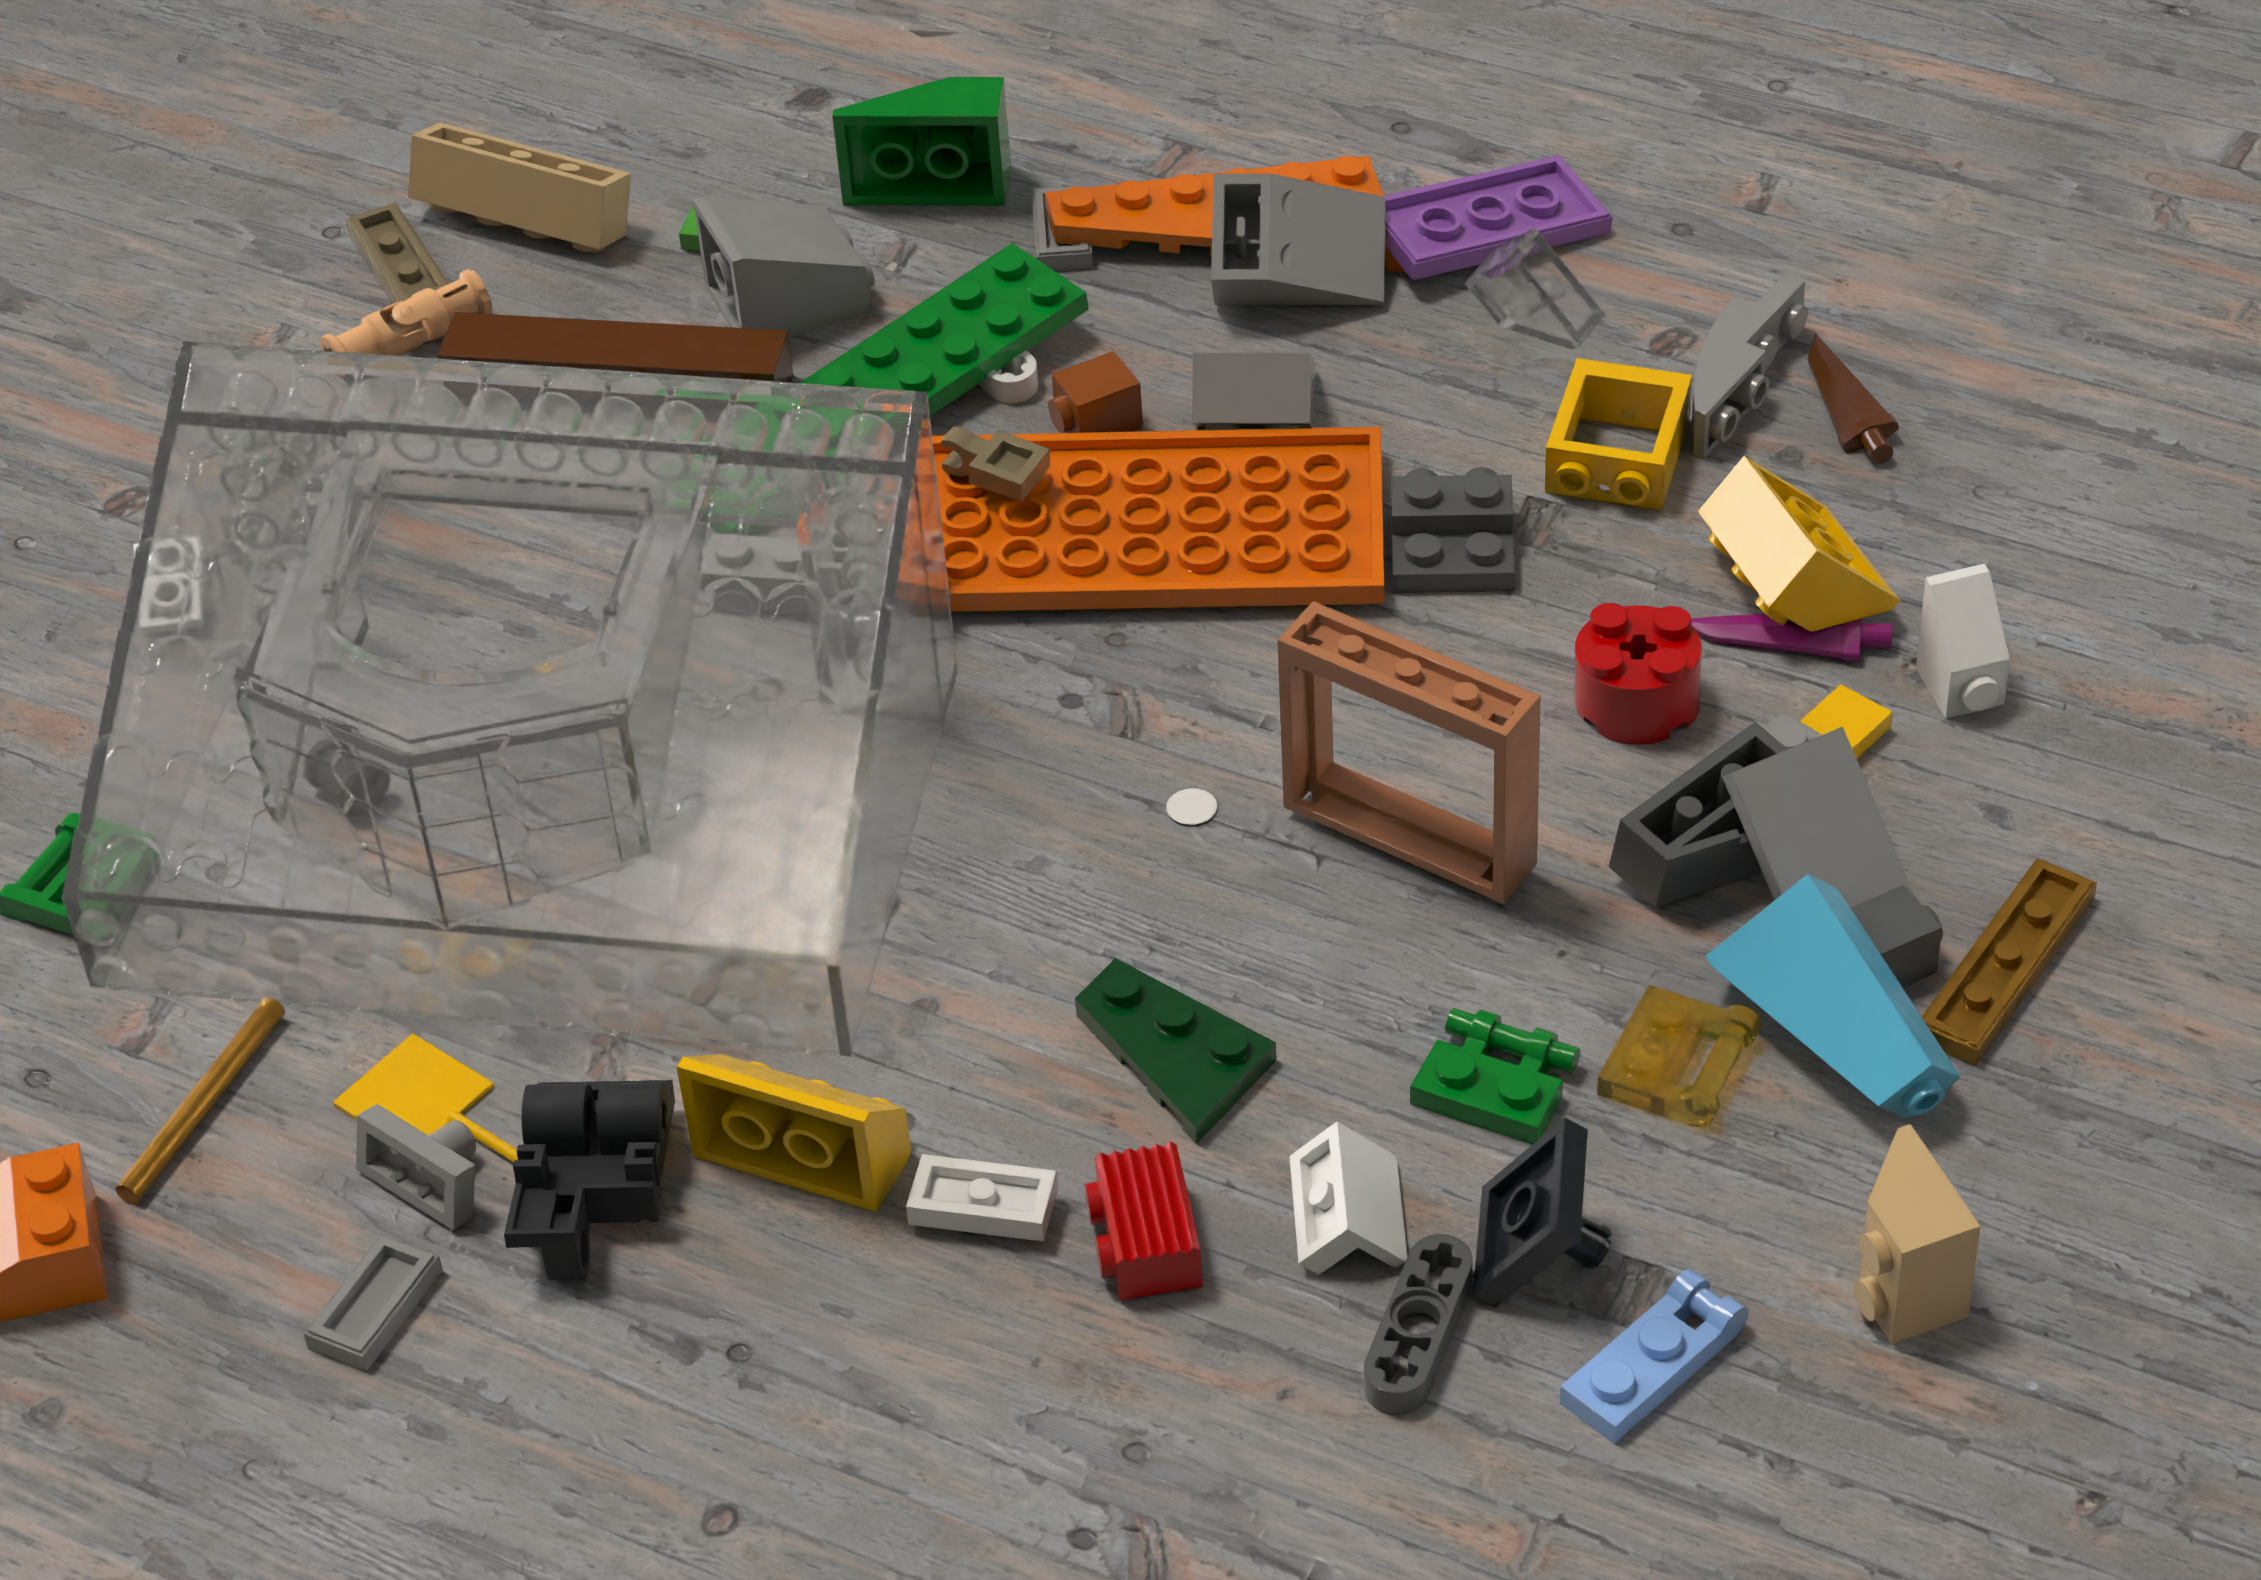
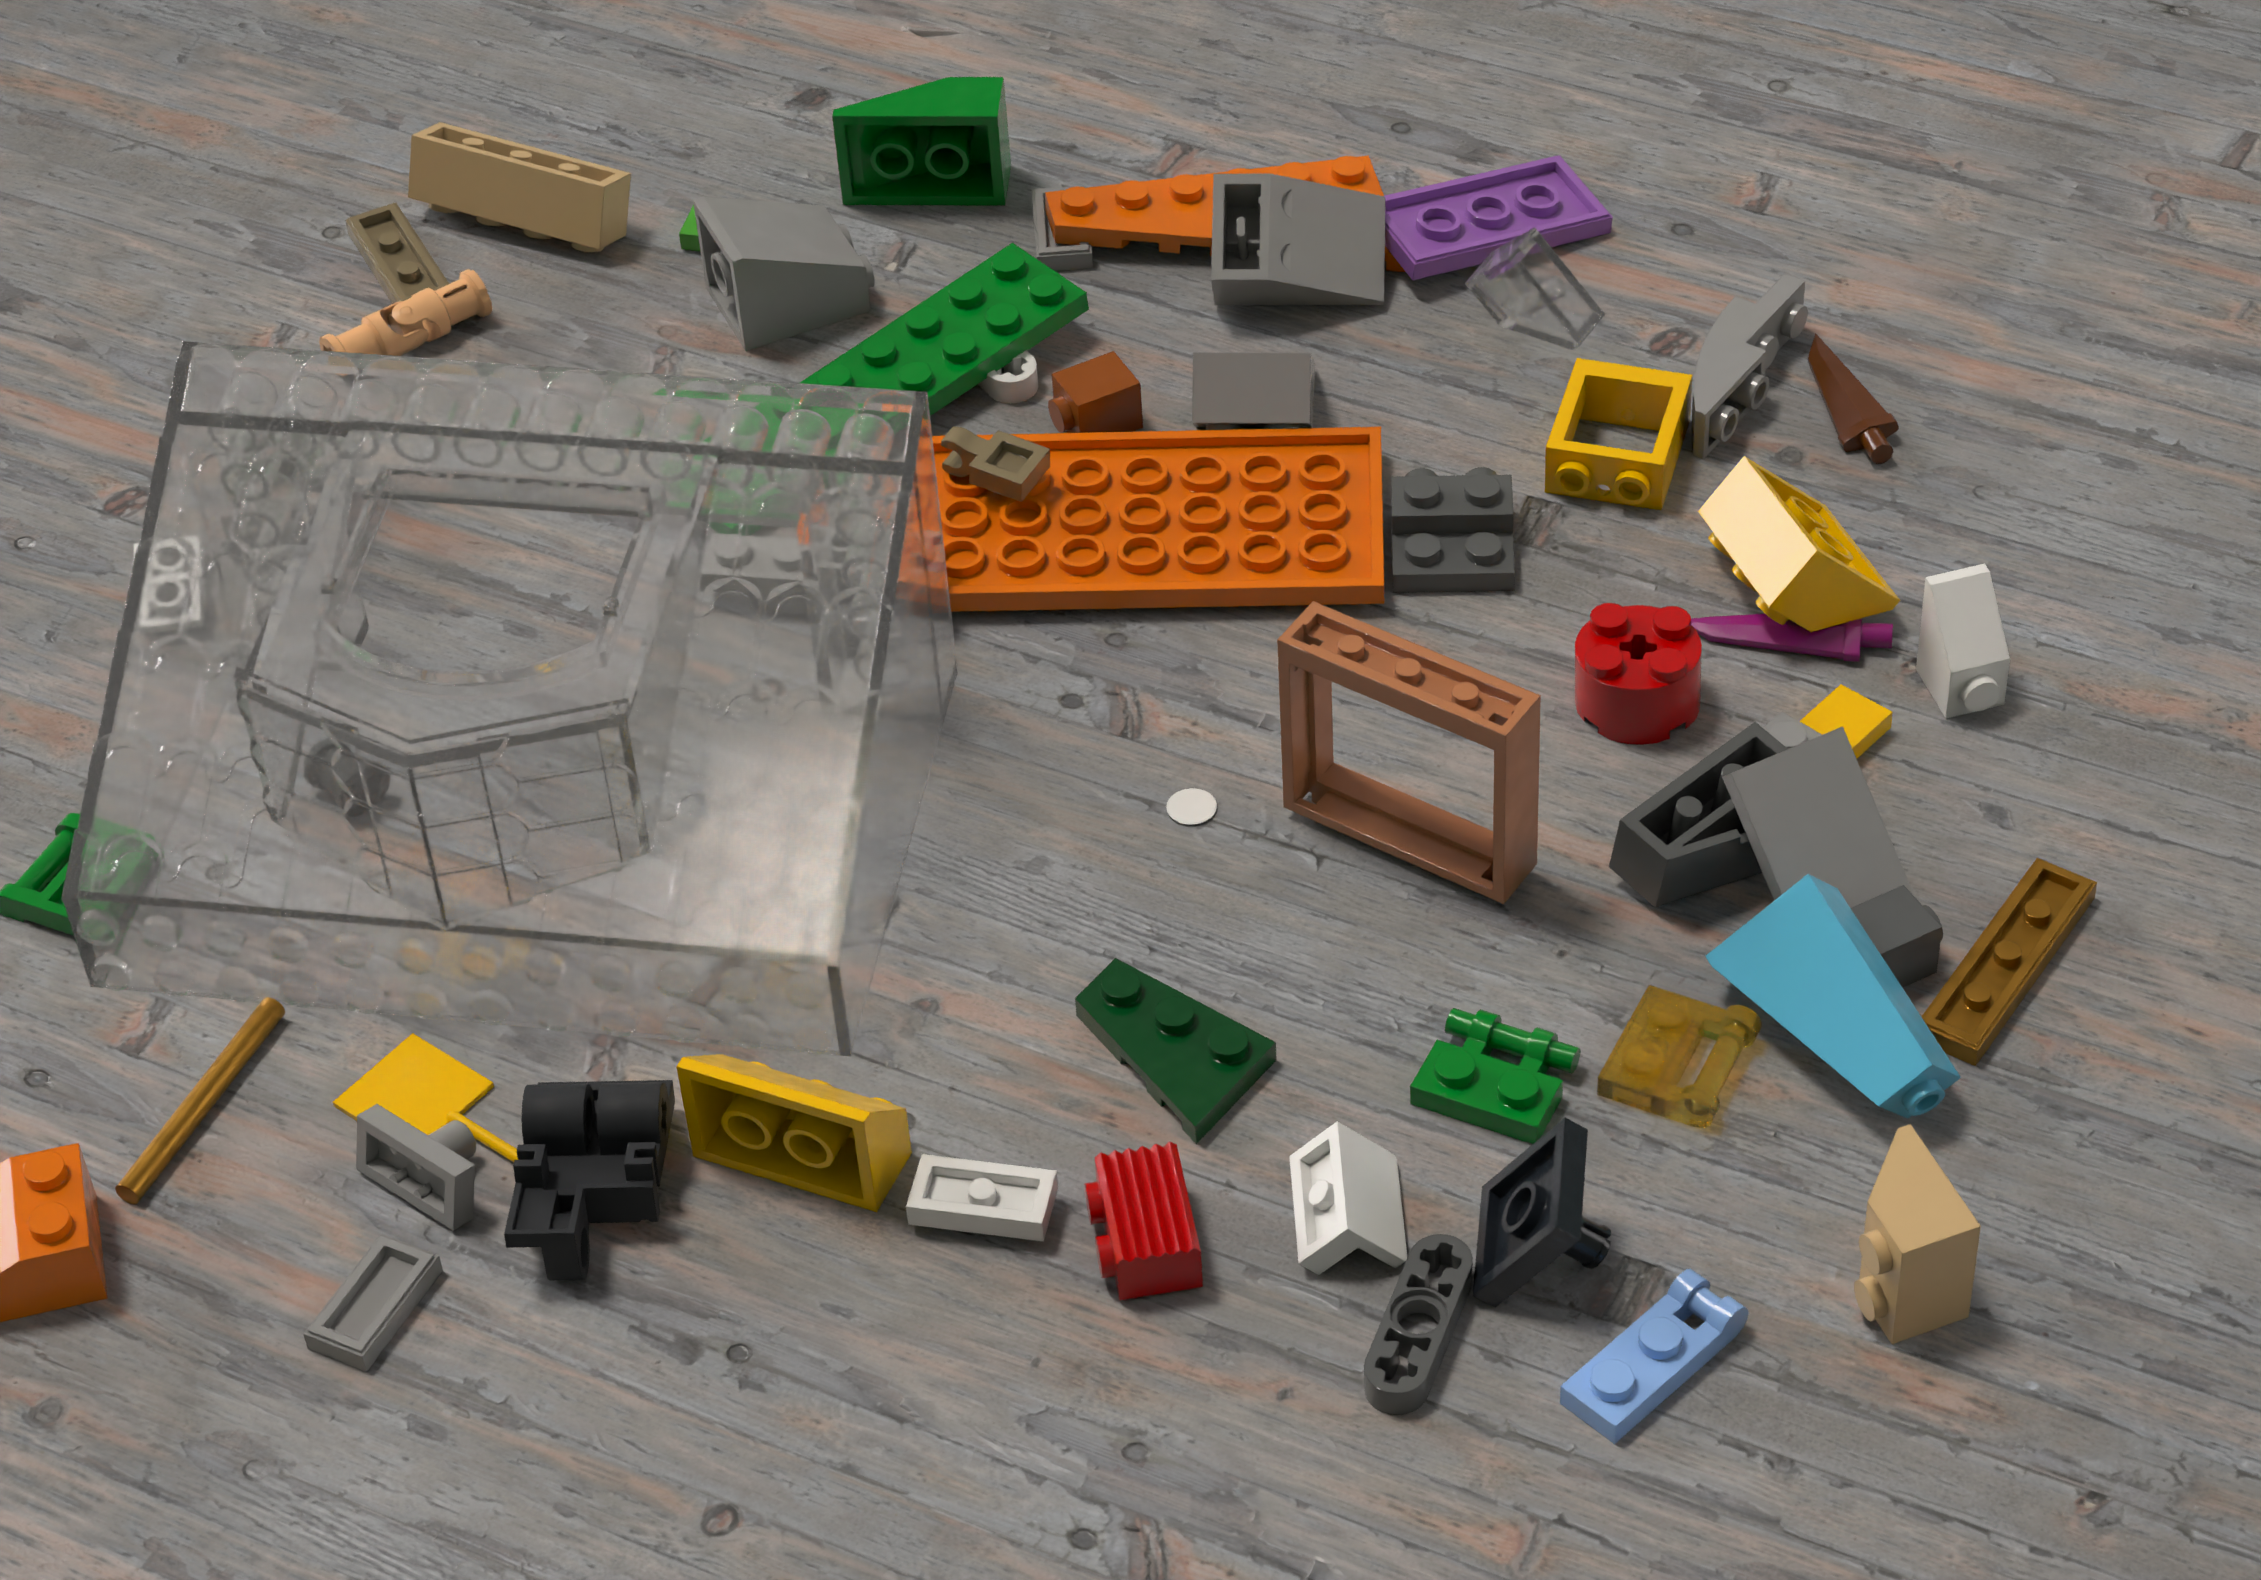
reddish brown brick [437,312,794,417] -> none

